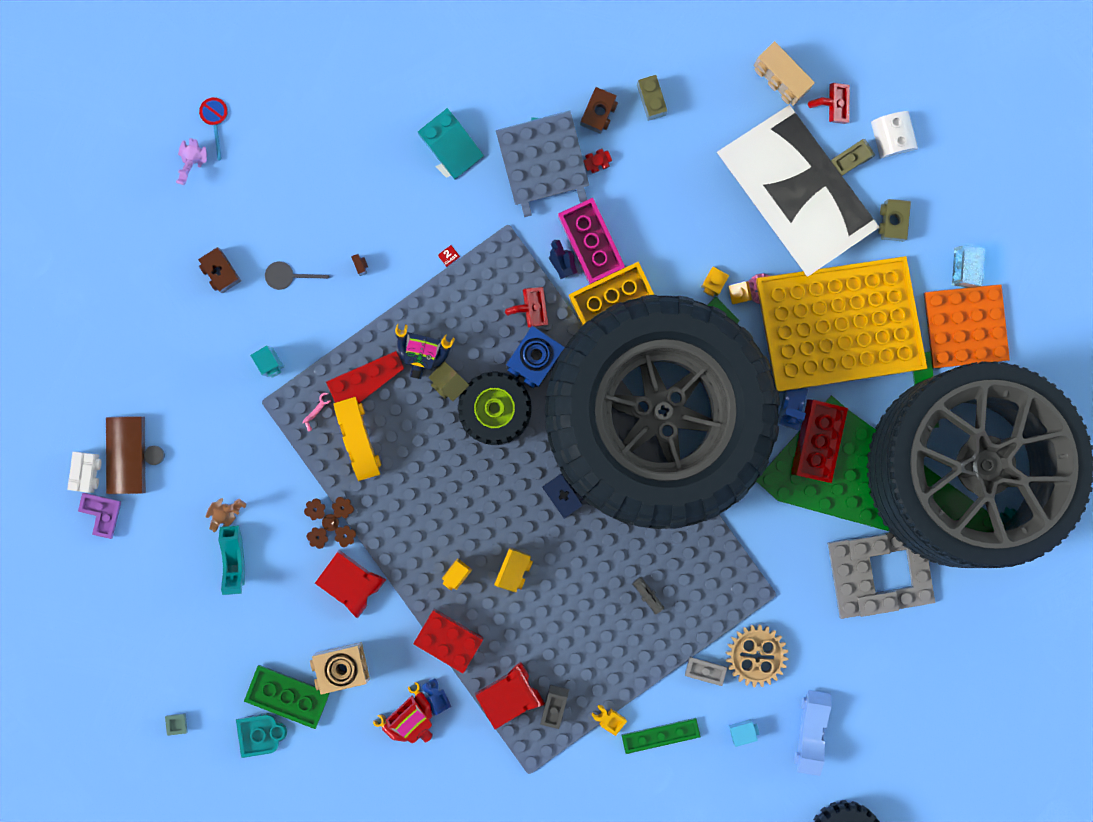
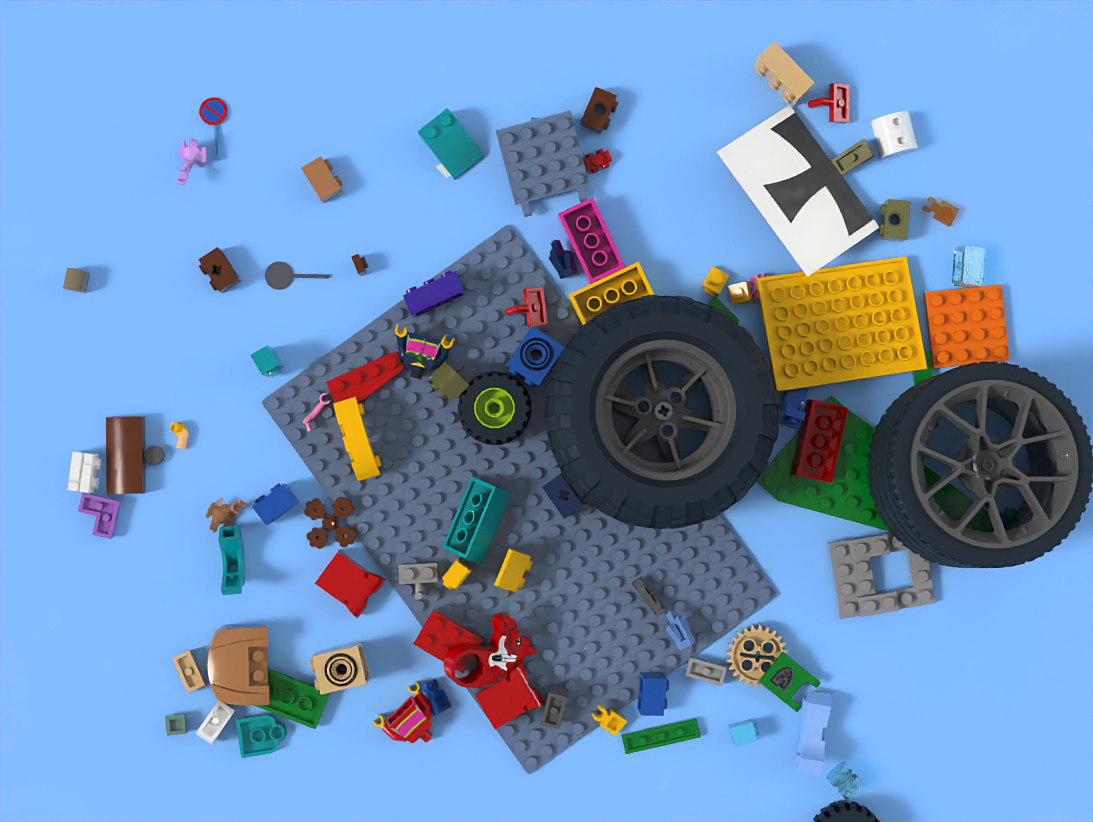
red sticker [438,245,460,267] -> none
olive brick [637,75,667,121] -> none
none -> dark tan piece [63,268,89,293]
none -> arm [170,422,189,450]
none -> tan plate [172,649,206,693]
none -> white plate [196,701,235,745]
none -> medium nougat piece [206,626,269,706]
none -> blue brick [253,483,299,525]
none -> medium nougat brick [301,156,343,203]
none -> light grey plate [398,563,438,600]
none -> dark purple slope [403,270,466,318]
none -> teal slope [442,476,511,565]
none -> red animal [443,612,538,688]
none -> blue brick [637,672,669,716]
none -> medium blue rock [666,610,696,650]
none -> green flag [758,651,821,712]
none -> clear light blue wheel [826,762,863,799]
none -> clear orange plate [922,197,959,227]

